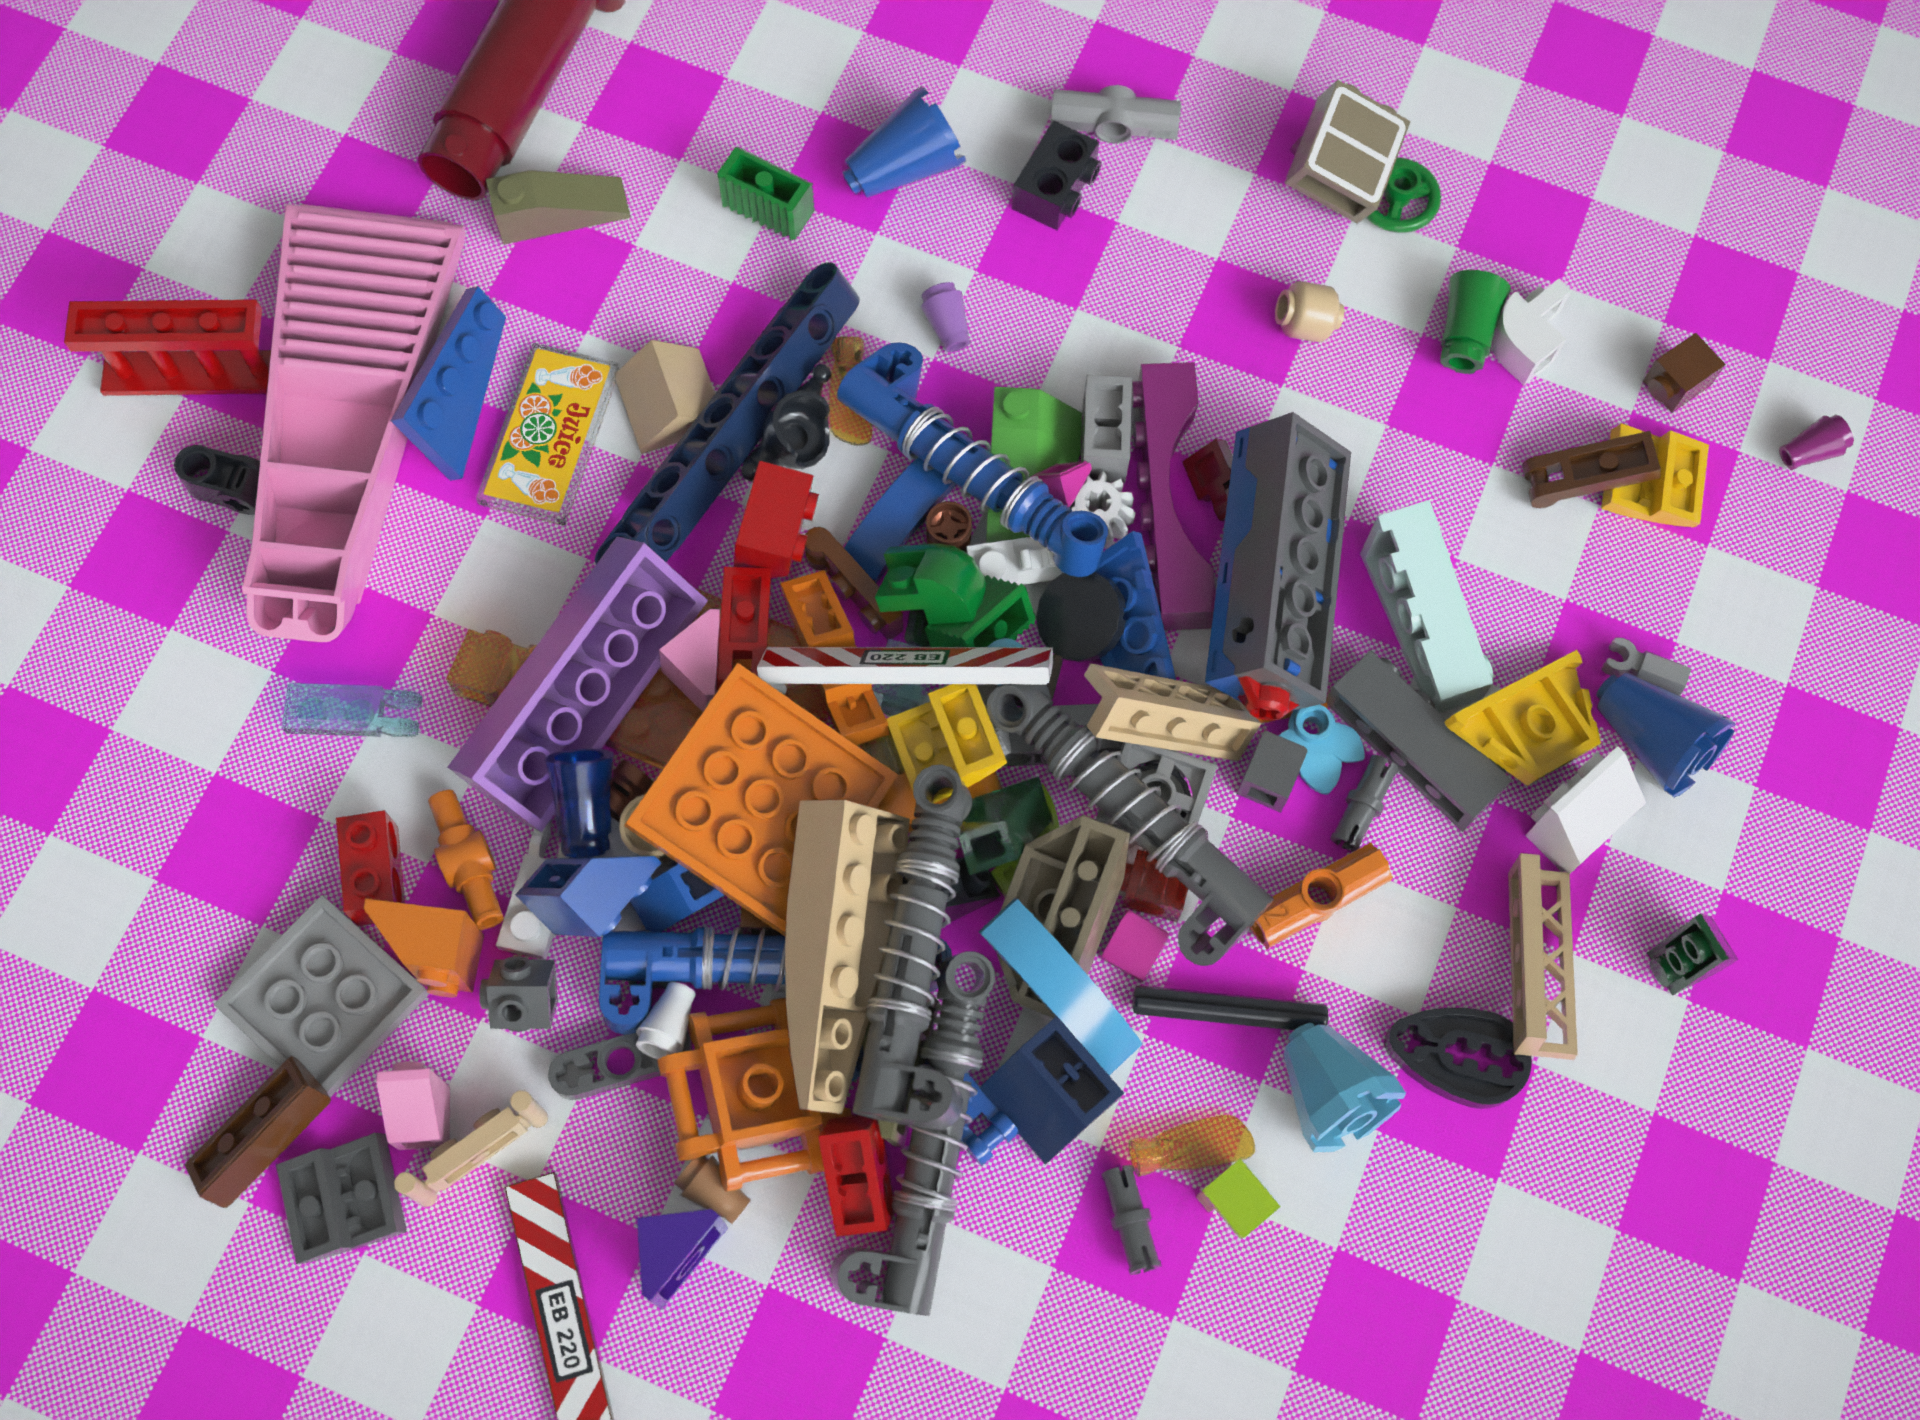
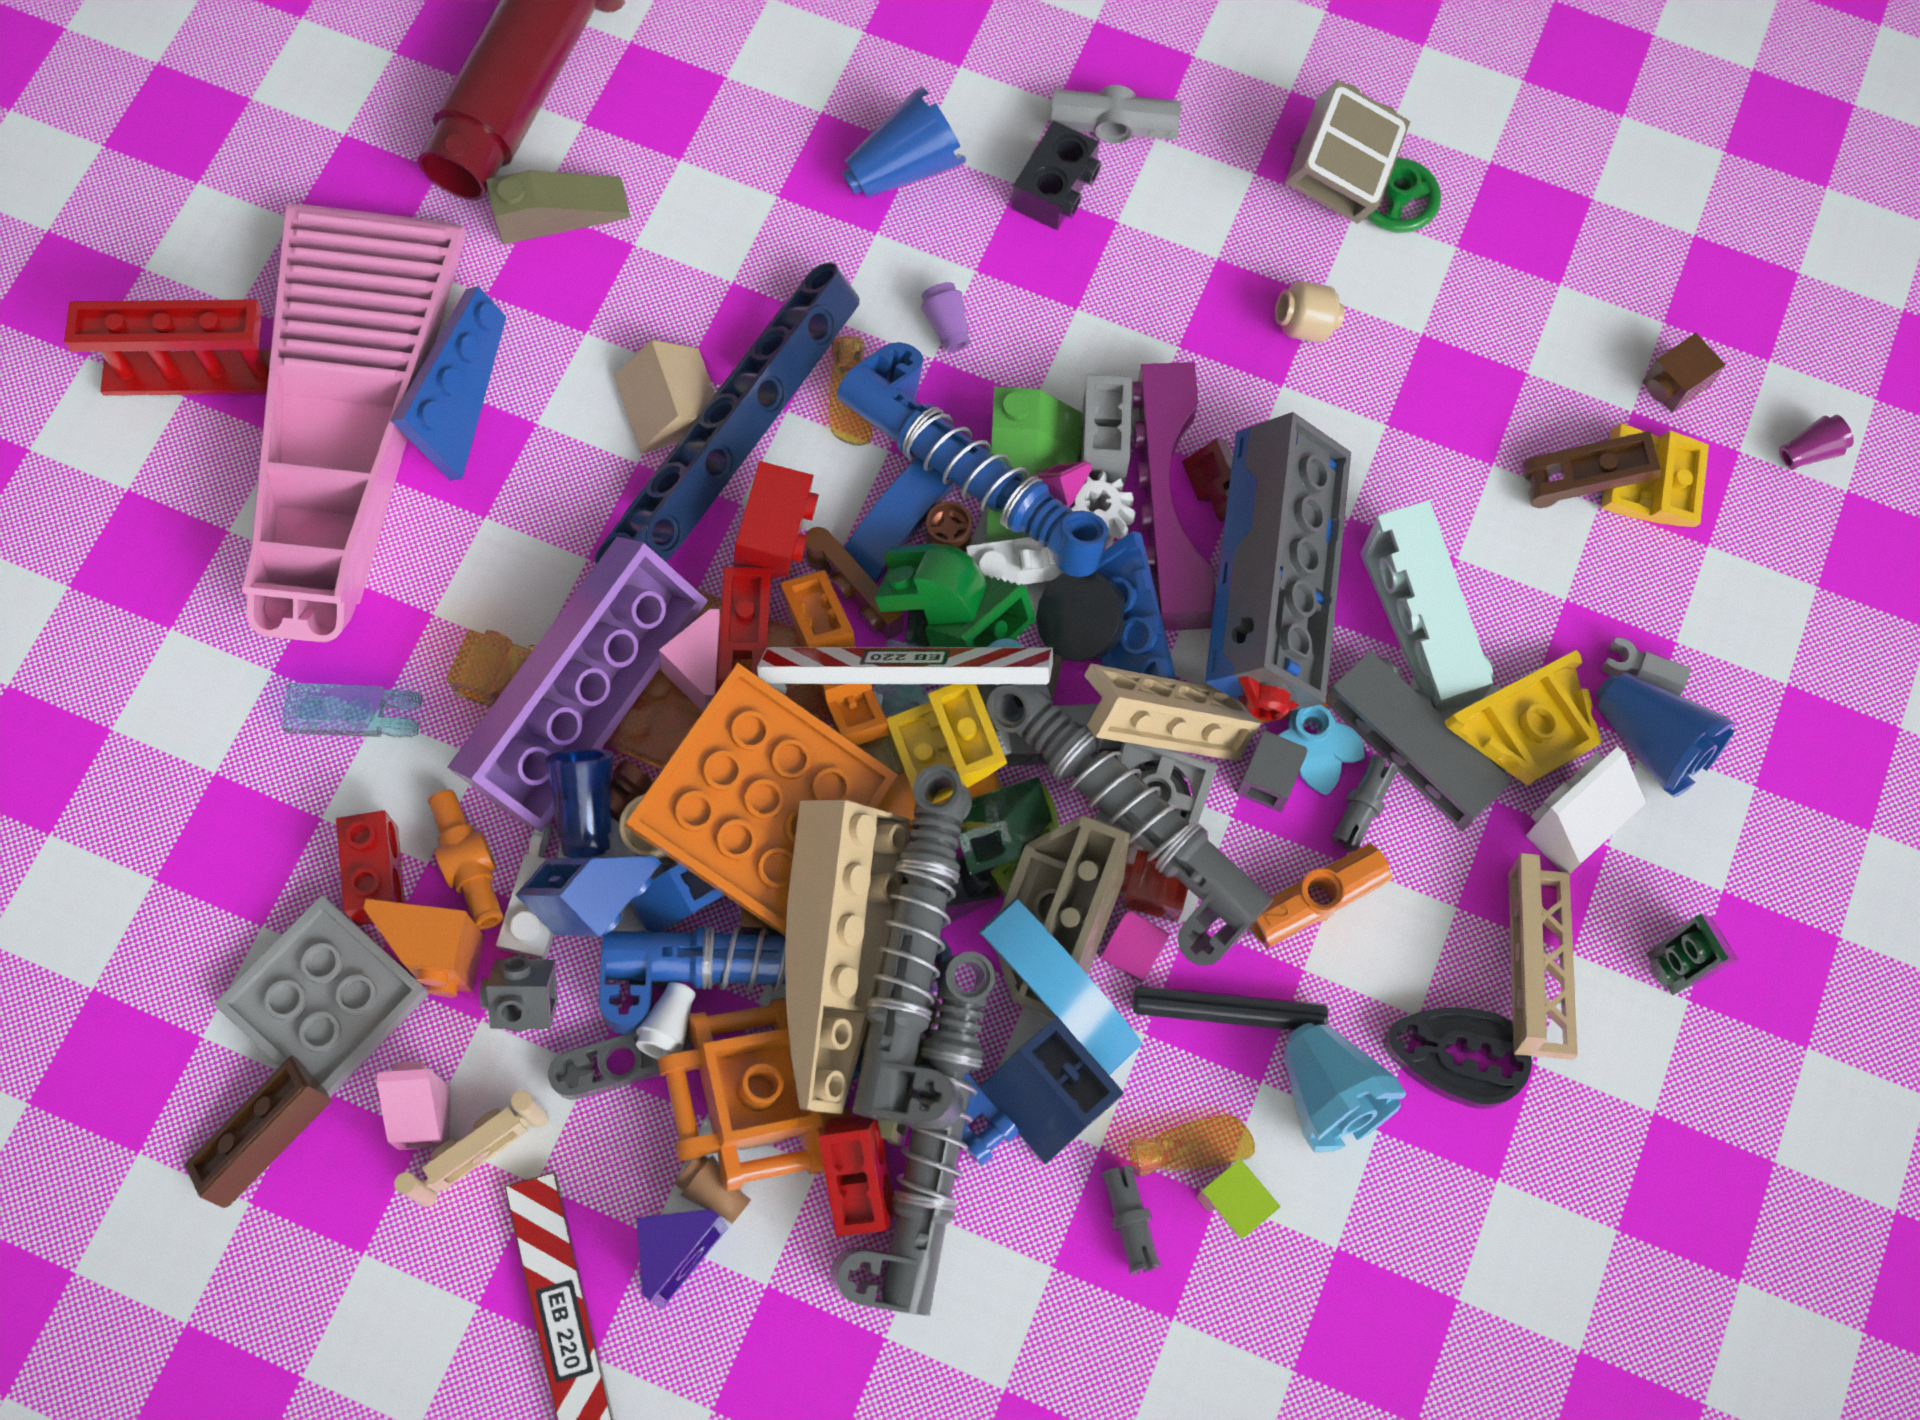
black piece [174,445,260,515] -> none
dark grey slope [276,1133,407,1264] -> none
tile [476,343,620,526] -> none
green brick [717,146,815,241] -> none
black piece [741,364,832,482] -> none
green plant [1440,270,1511,374] -> none
white brick [1492,279,1572,386] -> none

